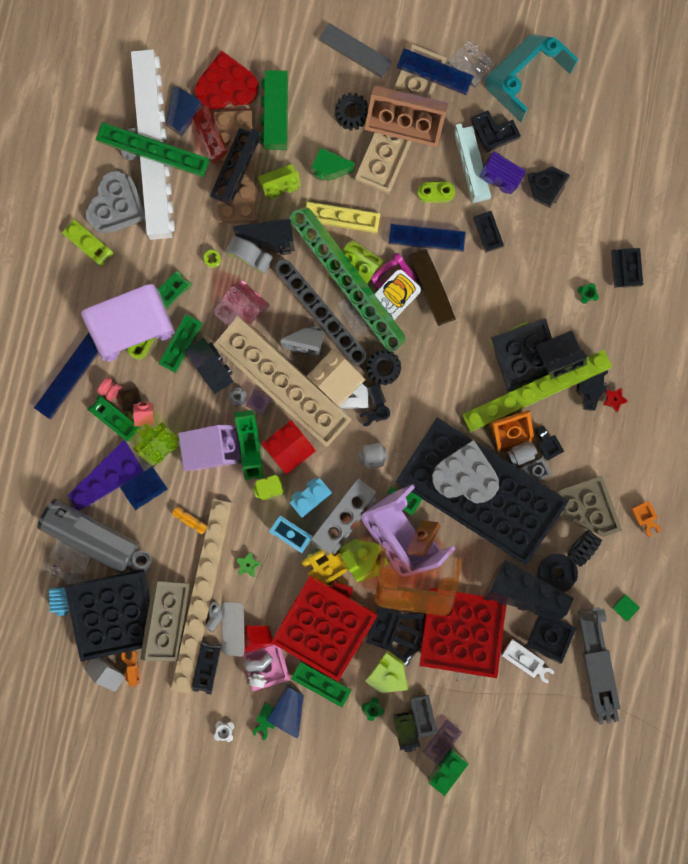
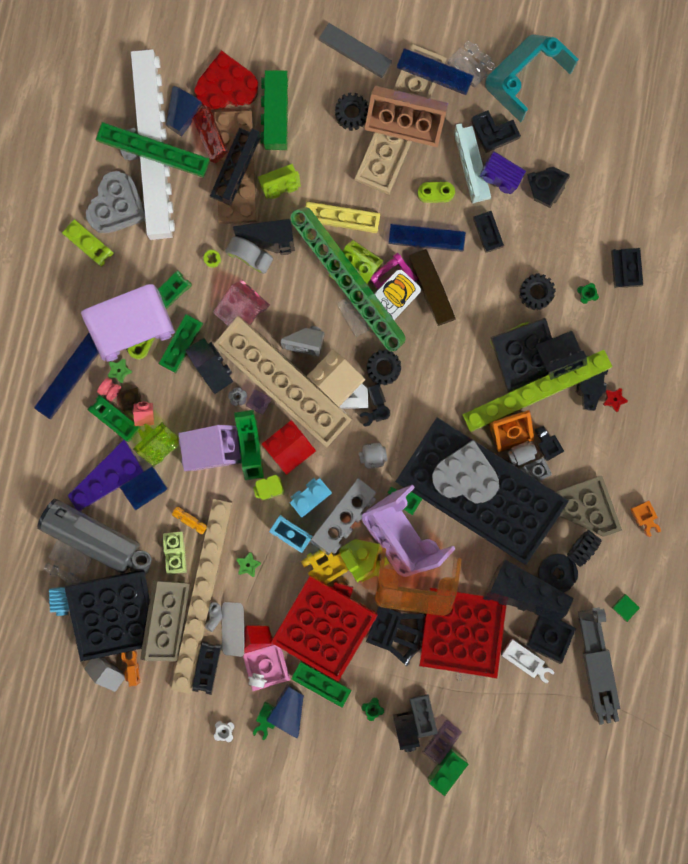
light grey arm [243,653,274,672] -> none
dark grey beam [276,259,366,366] -> none
green slope [311,148,355,181] -> none
lime plate [365,650,409,693] -> none
dark orange plate [406,520,441,557] -> none
none -> bright green plate [108,359,132,383]
none -> yellowish green slope [163,532,187,574]
none -> black tyre [519,273,556,310]

